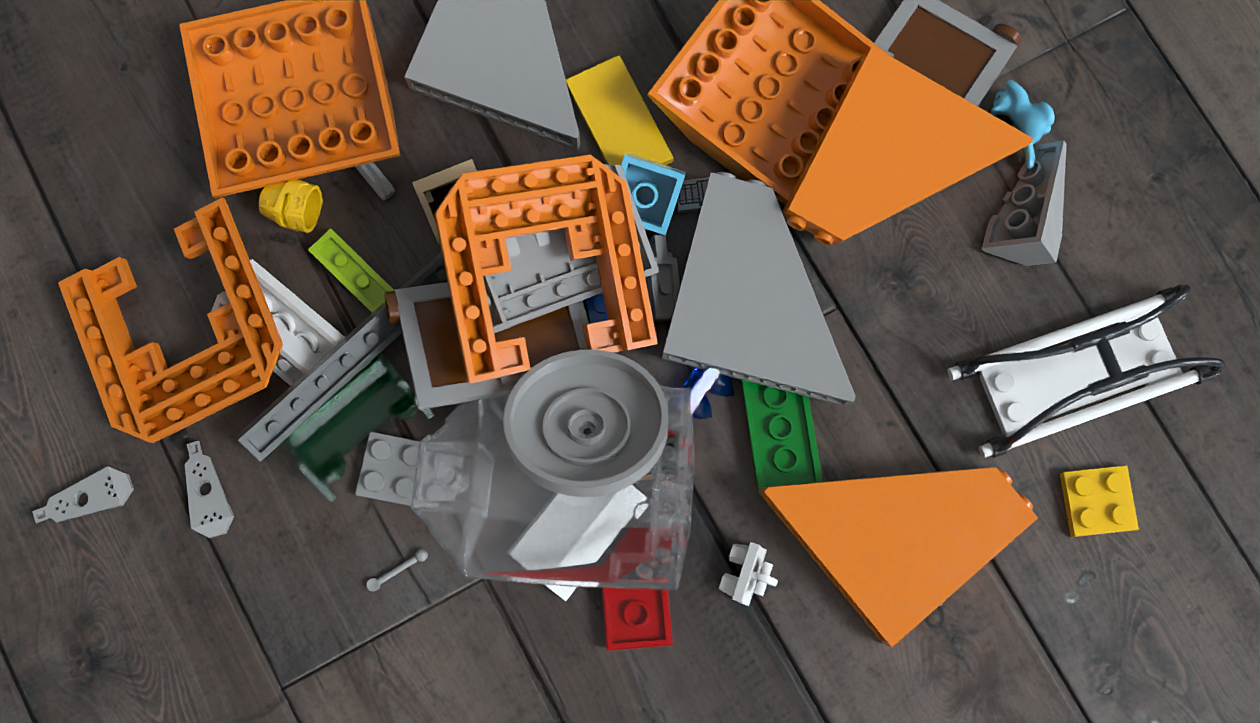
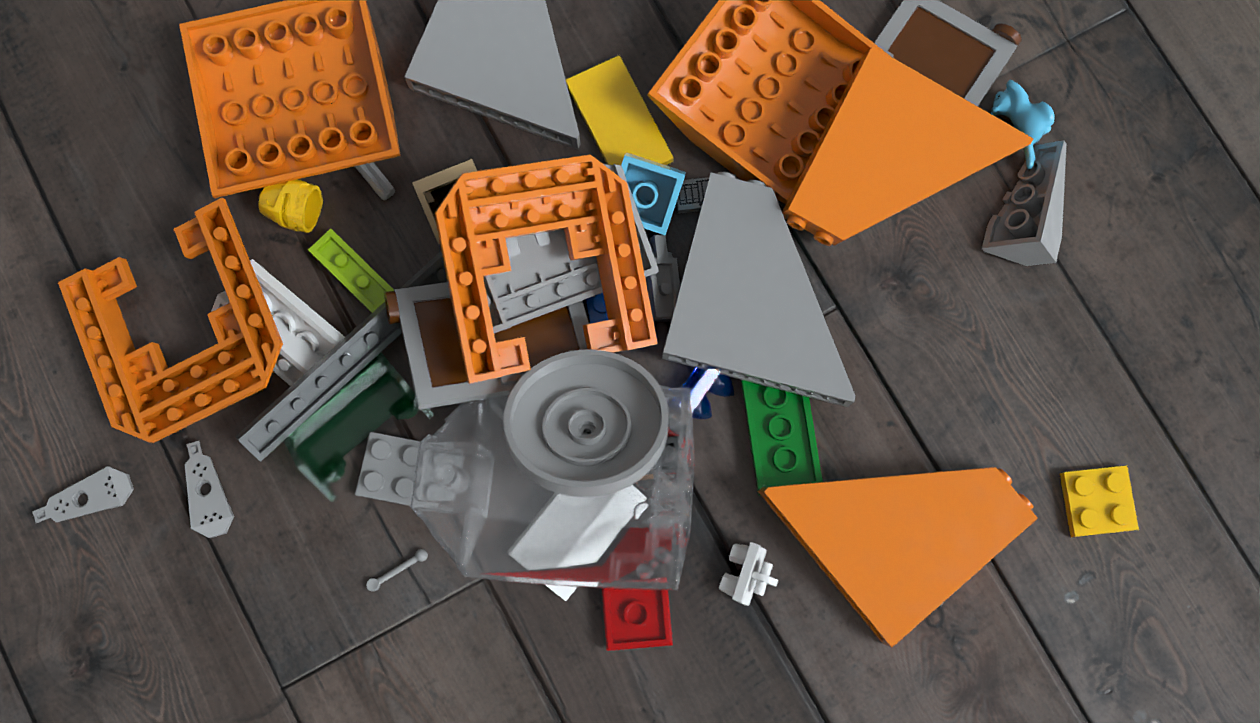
white piece [947,284,1225,458] -> none

